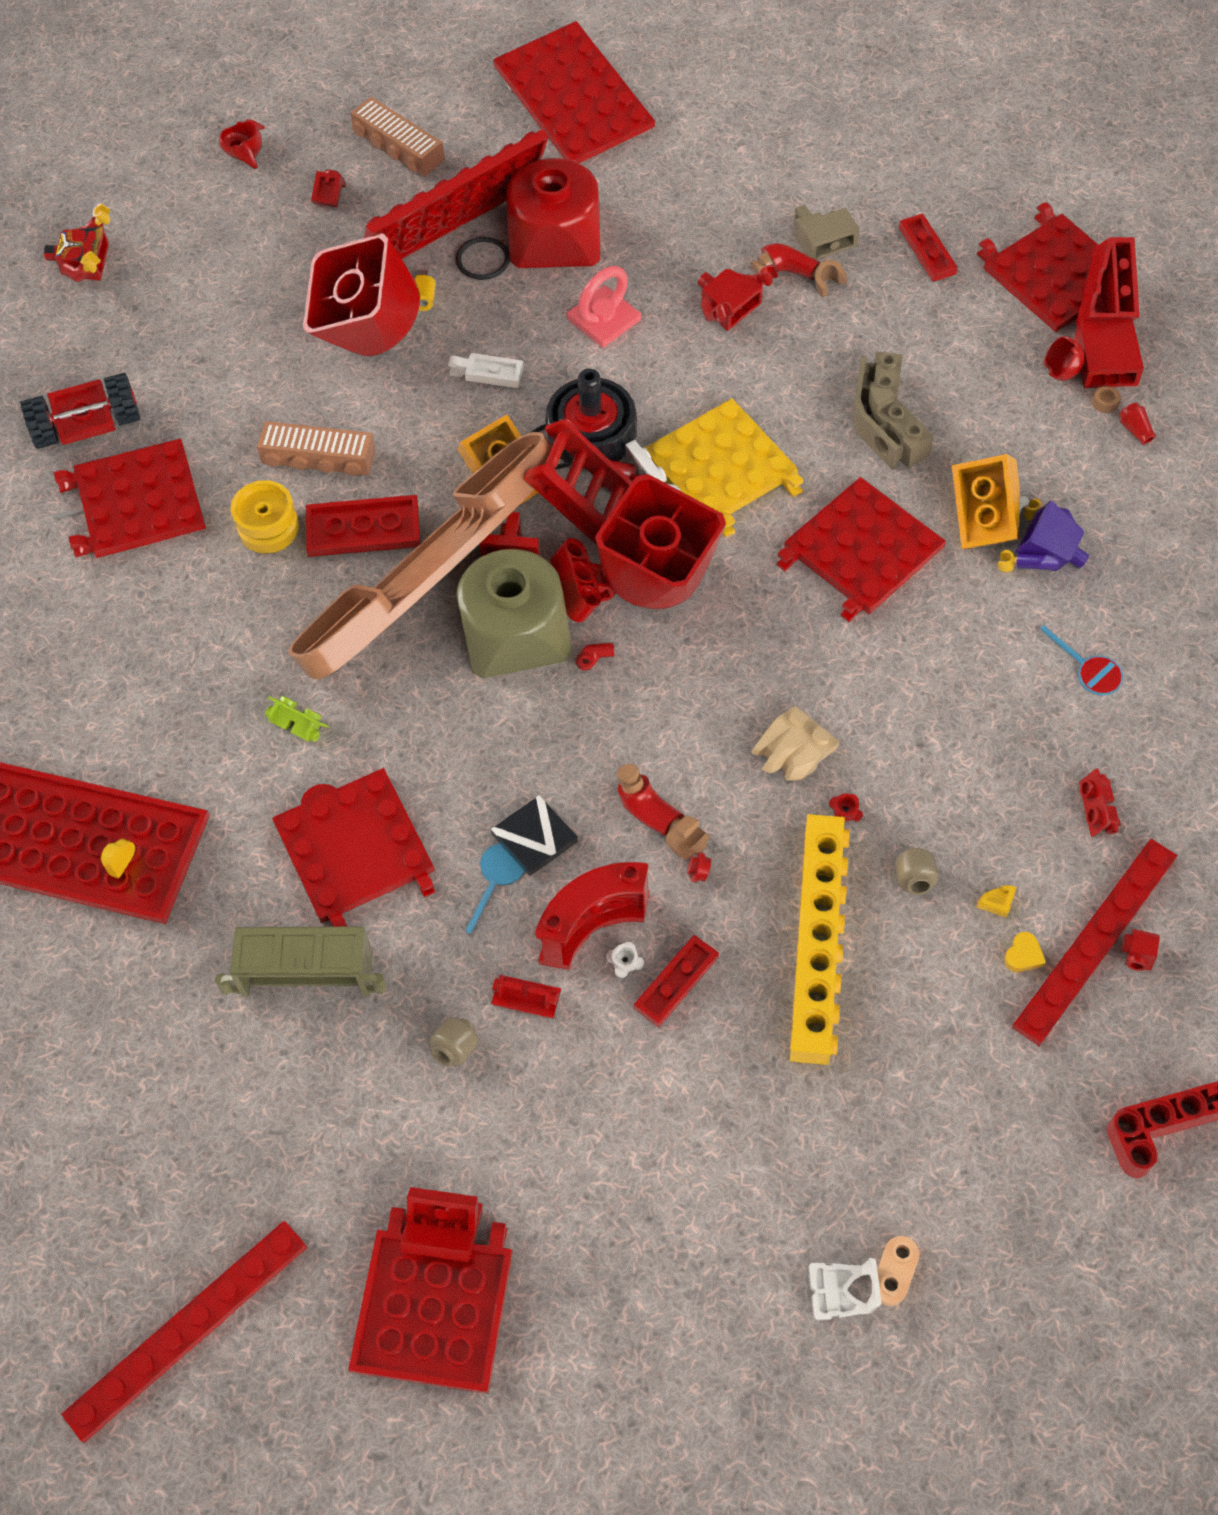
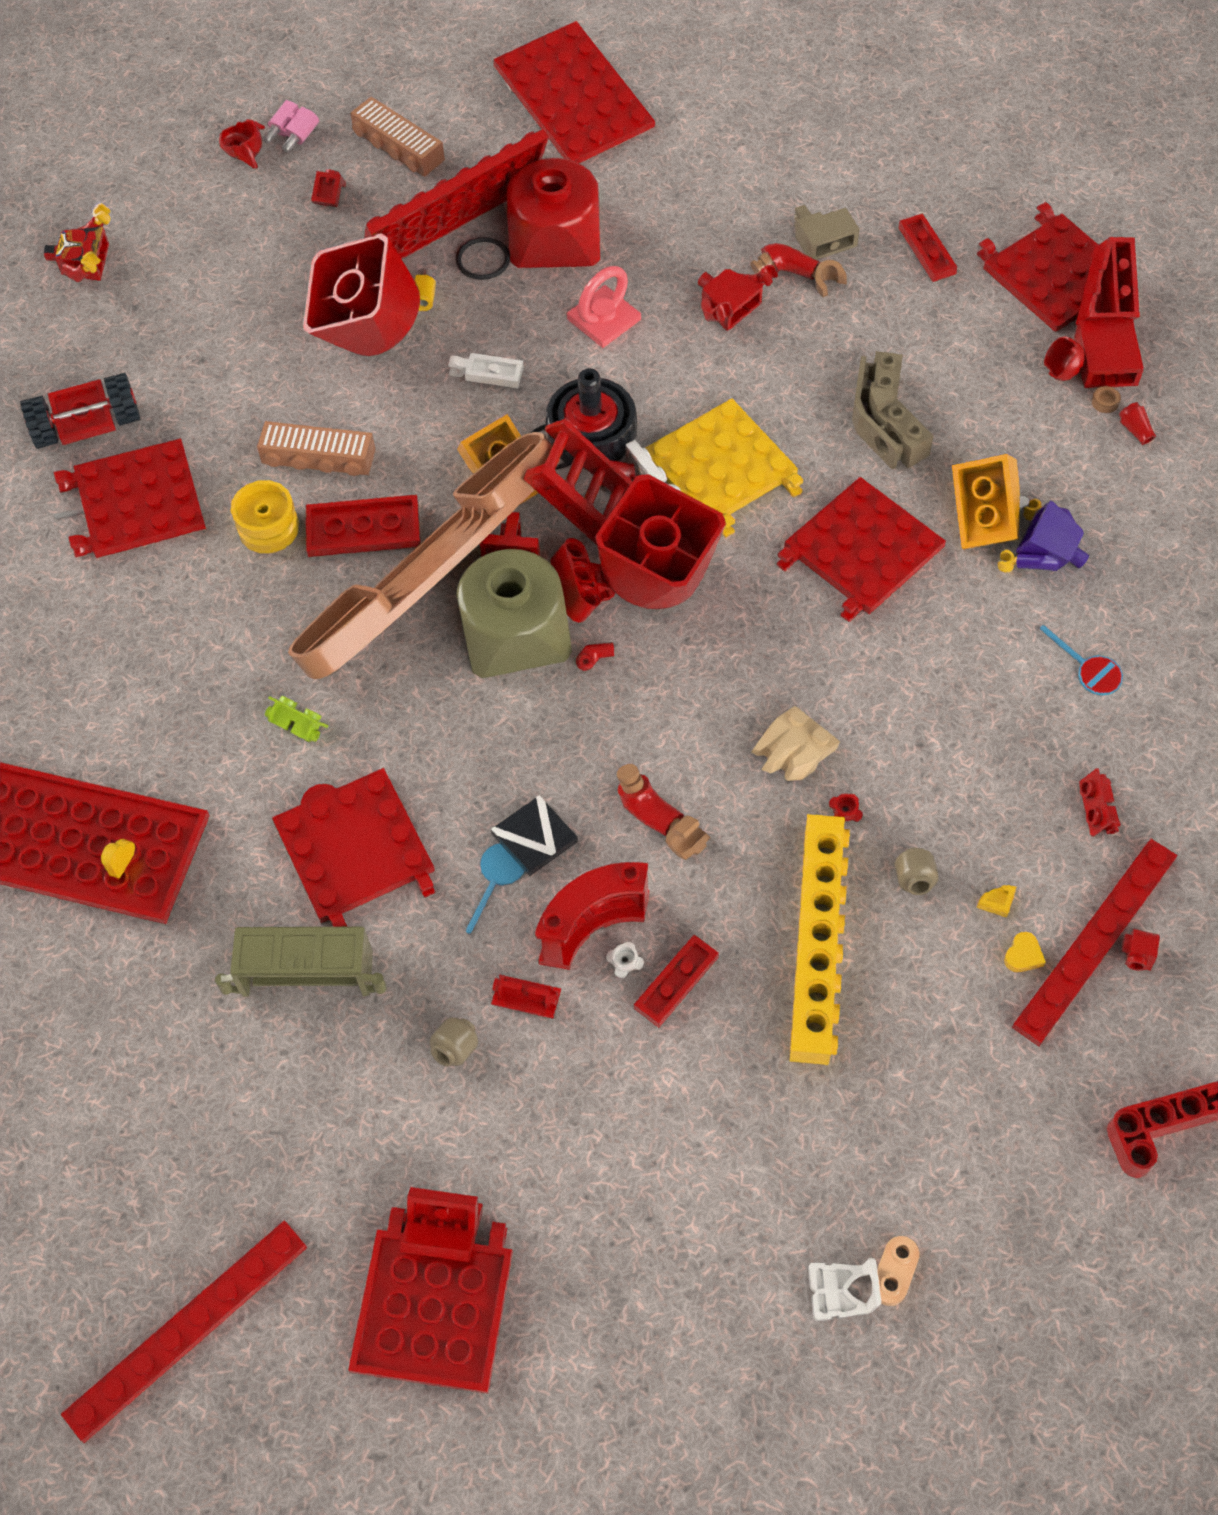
red plate [687,852,712,883] -> none
none -> bright pink piece [263,100,320,153]

